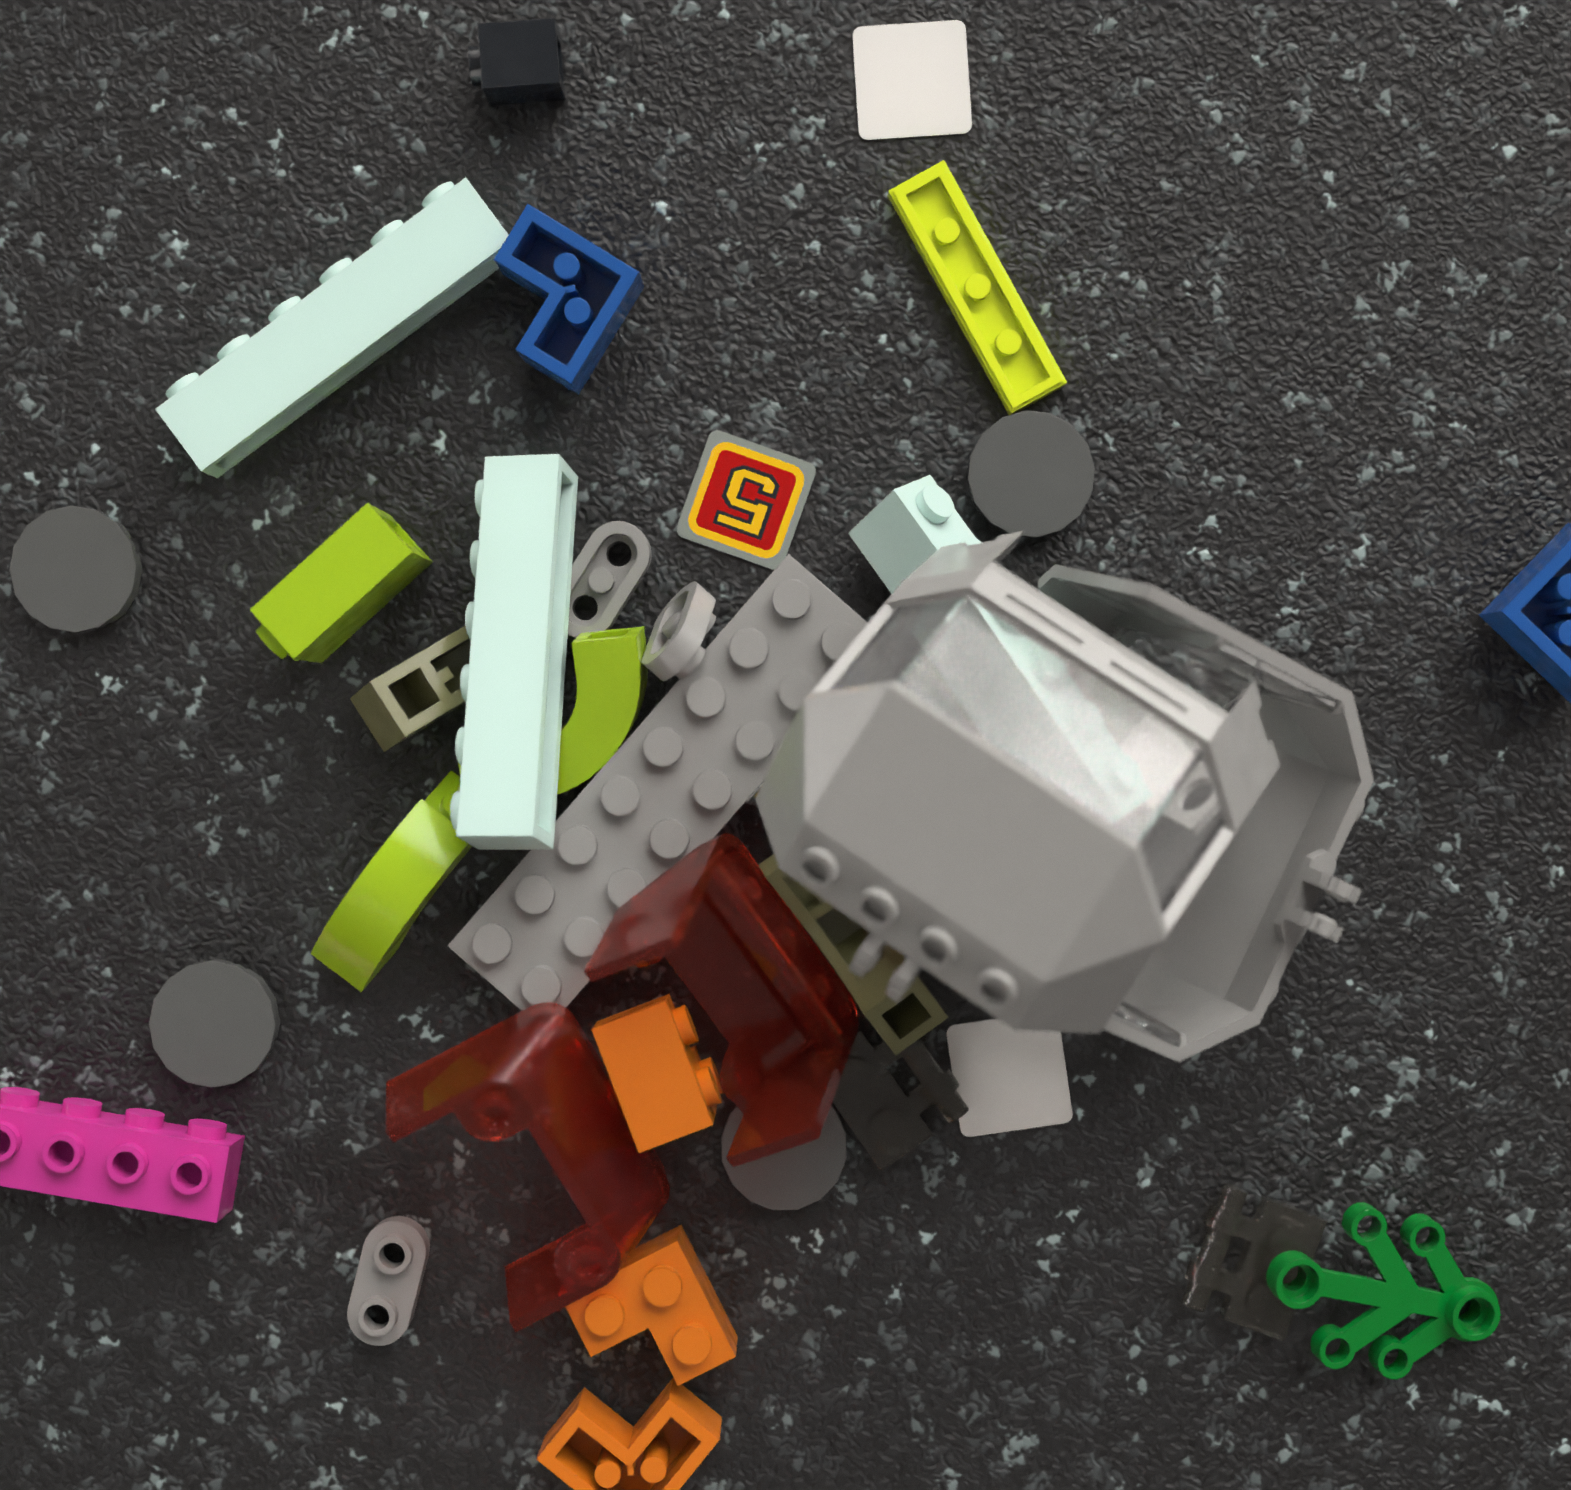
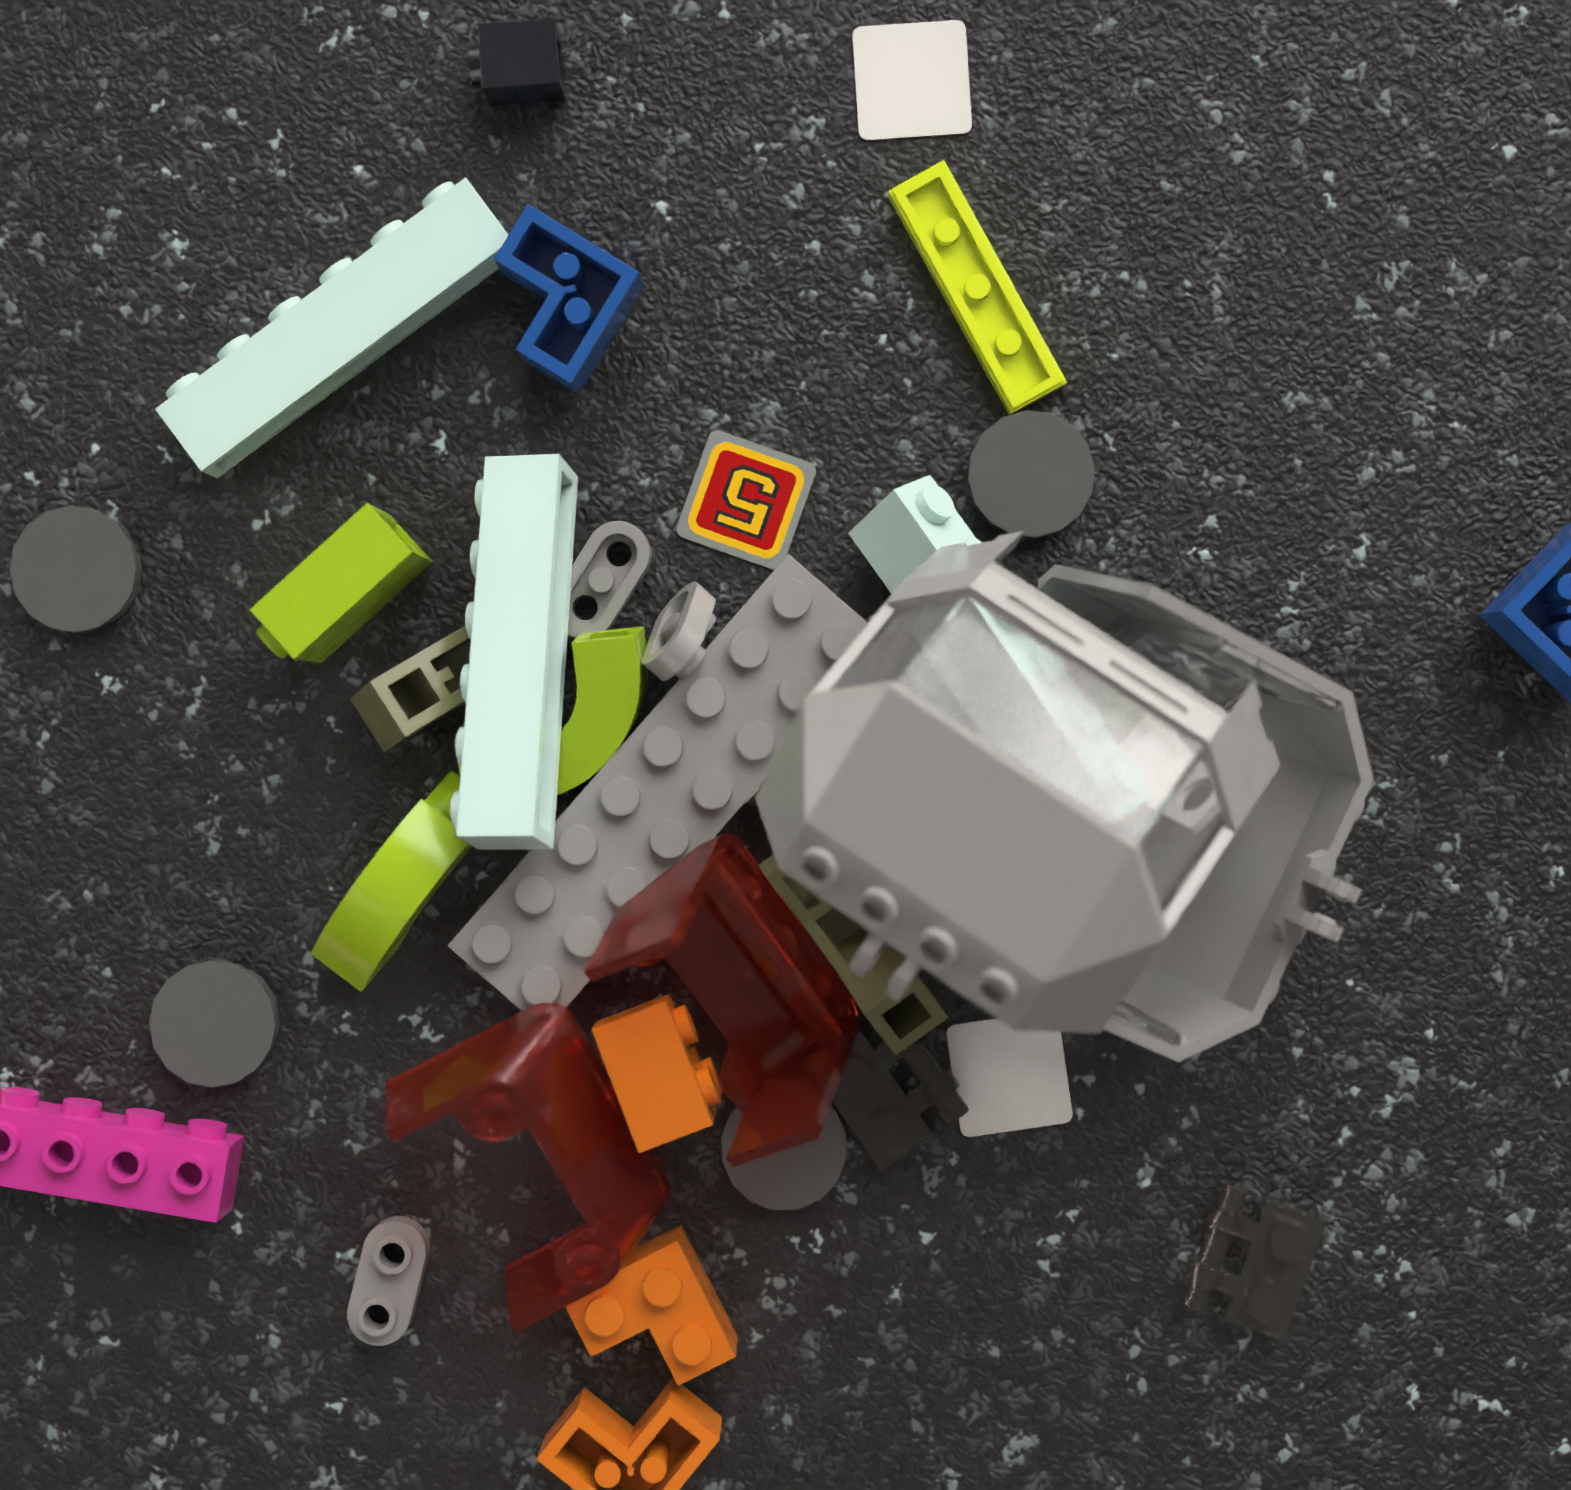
green plant [1266,1202,1501,1380] -> none

